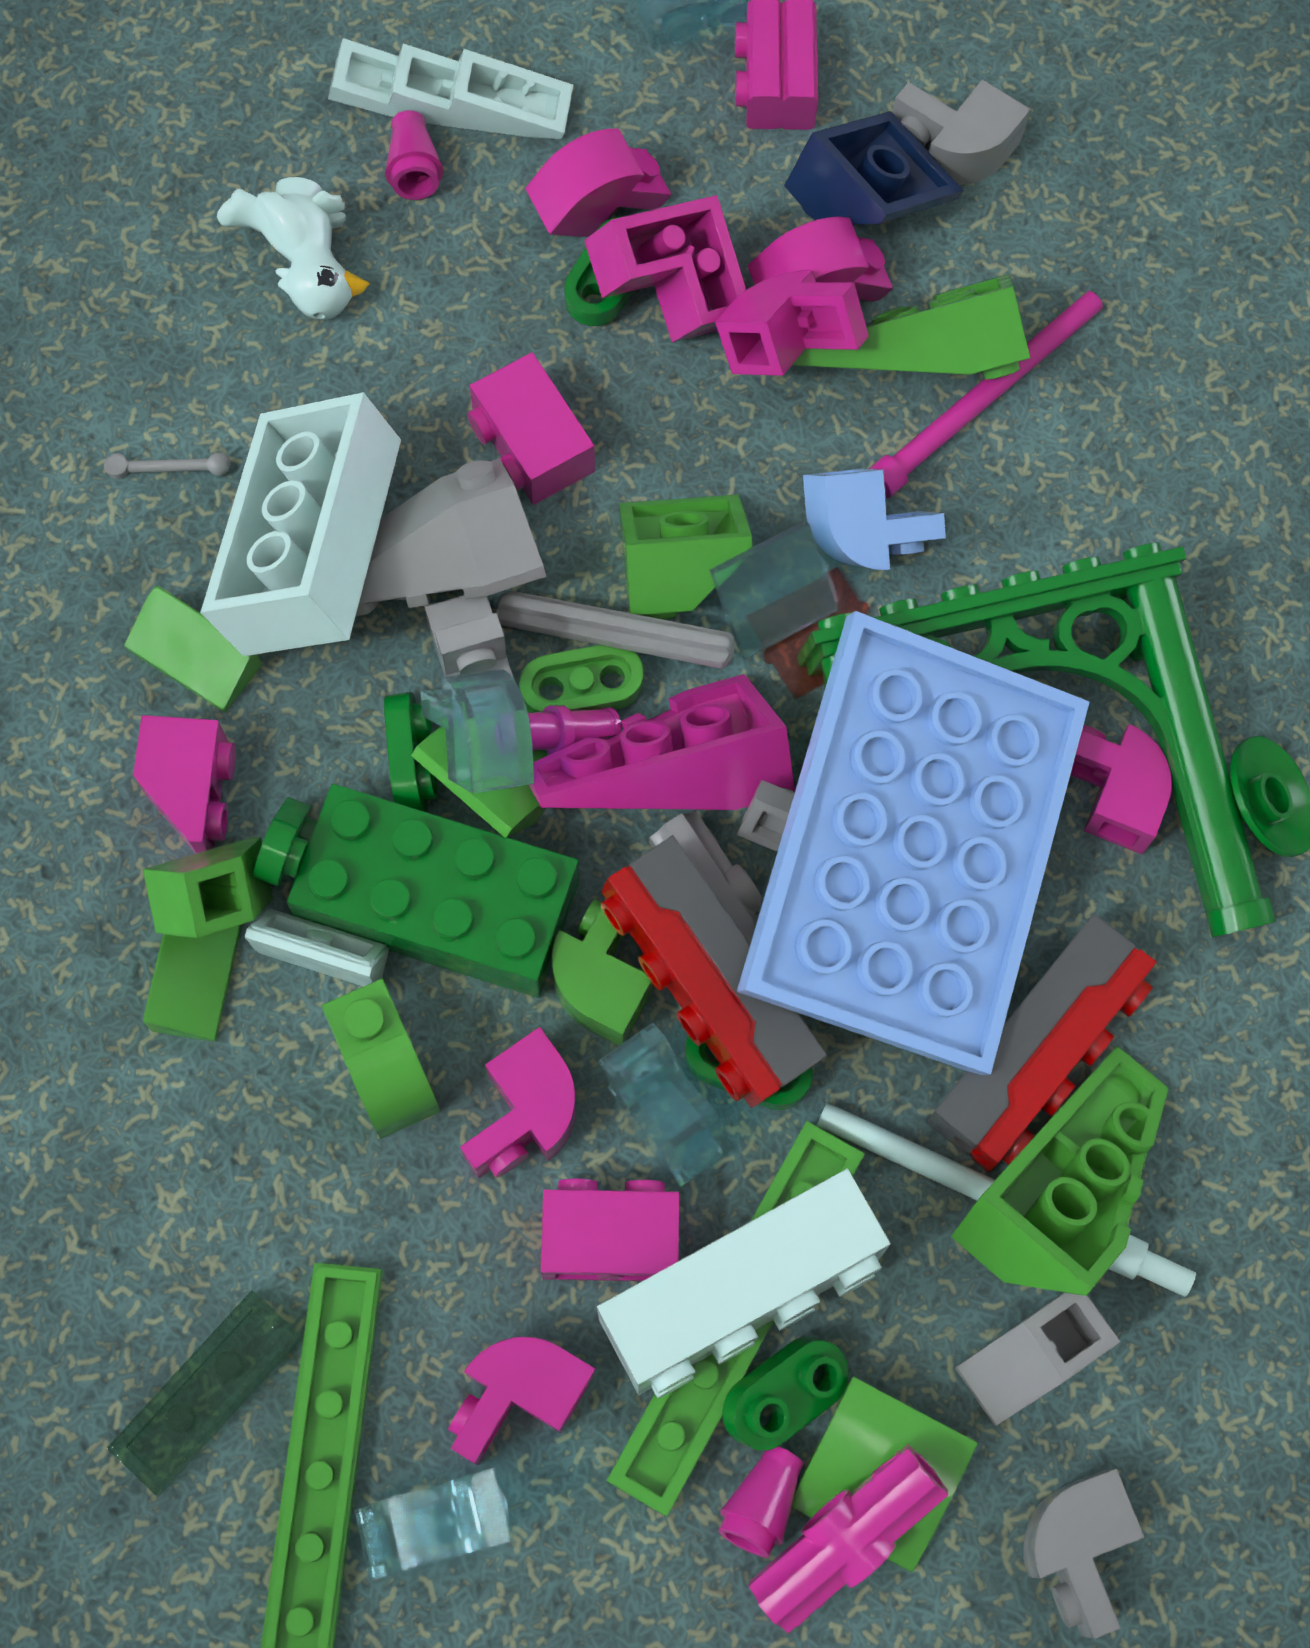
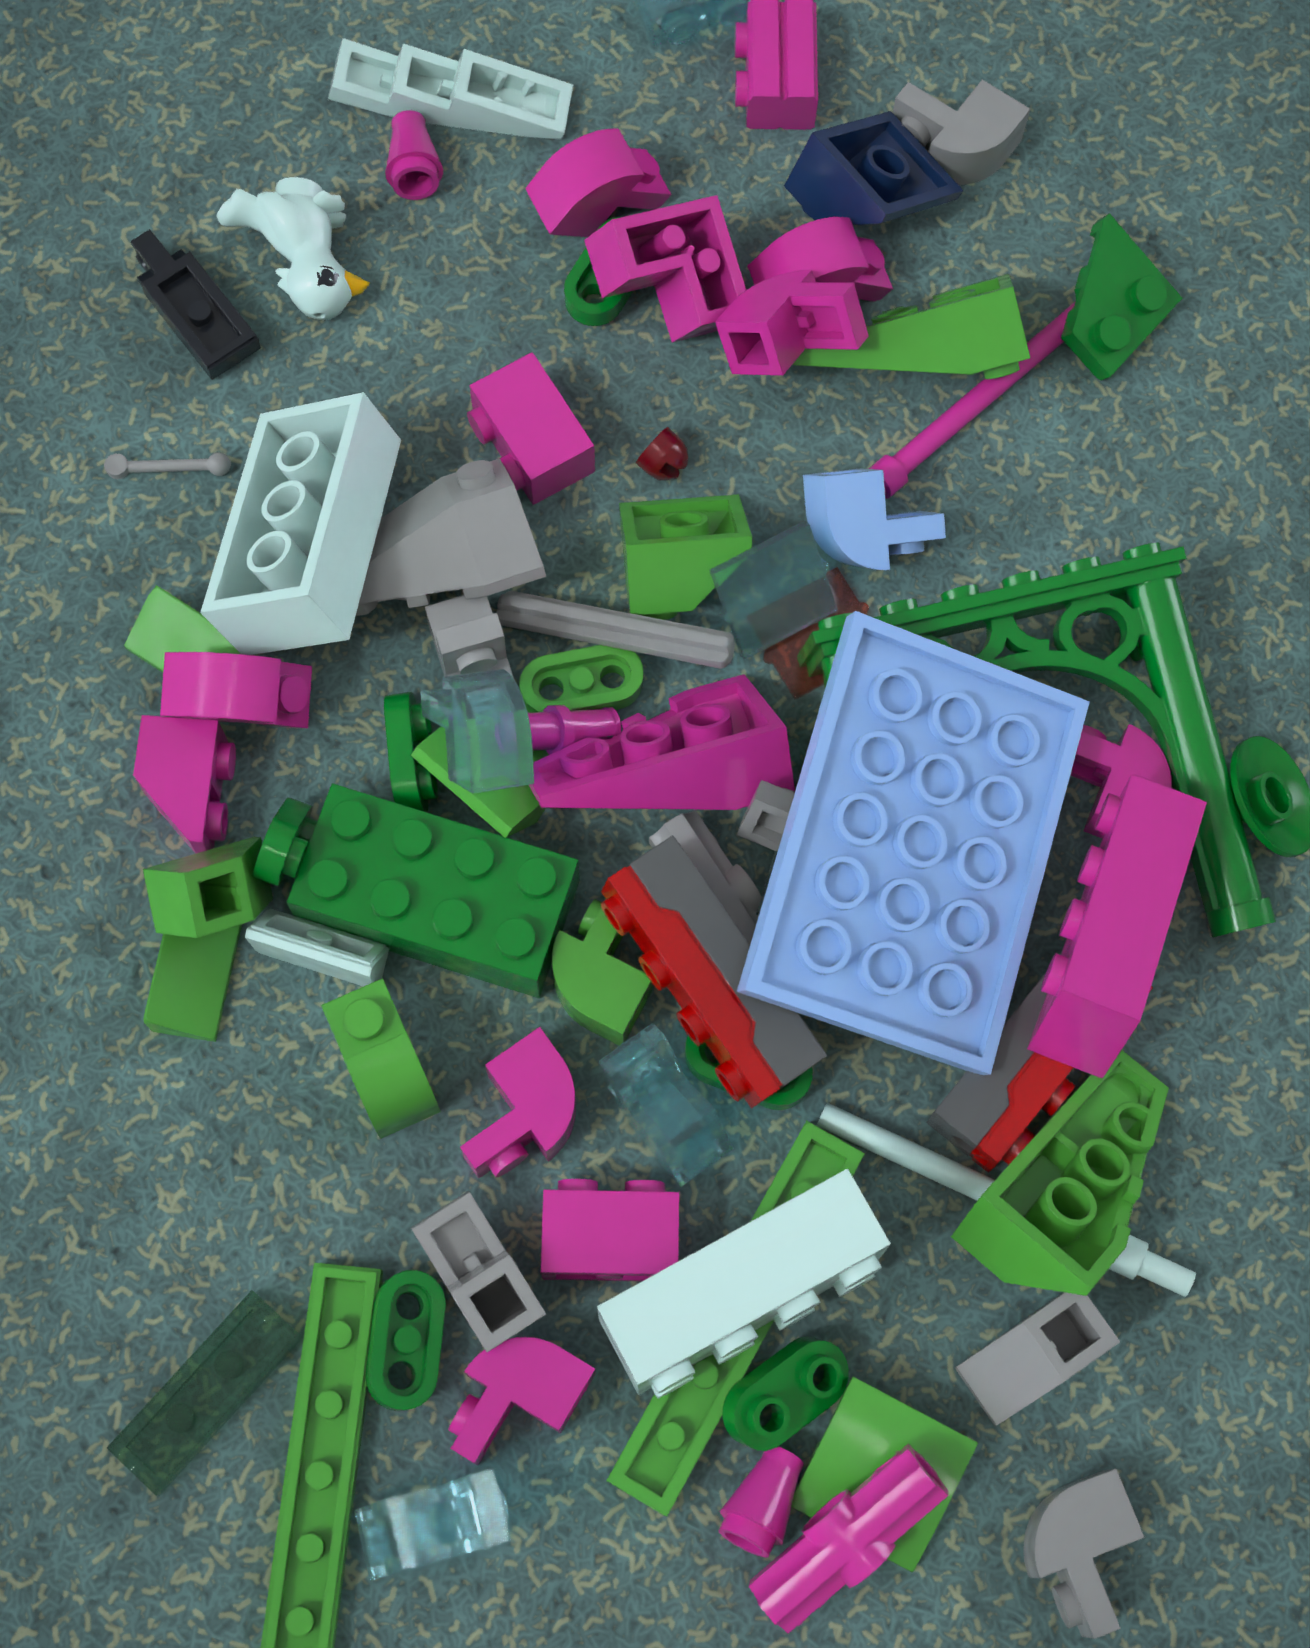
none -> black hinge [130,229,261,380]
none -> dark pink brick [160,652,312,729]
none -> green plate [366,1270,446,1411]
none -> light grey brick [410,1191,546,1352]
none -> dark red hinge [635,427,689,481]
none -> dark pink wedge [1027,774,1207,1079]
none -> green wing [1061,213,1182,381]

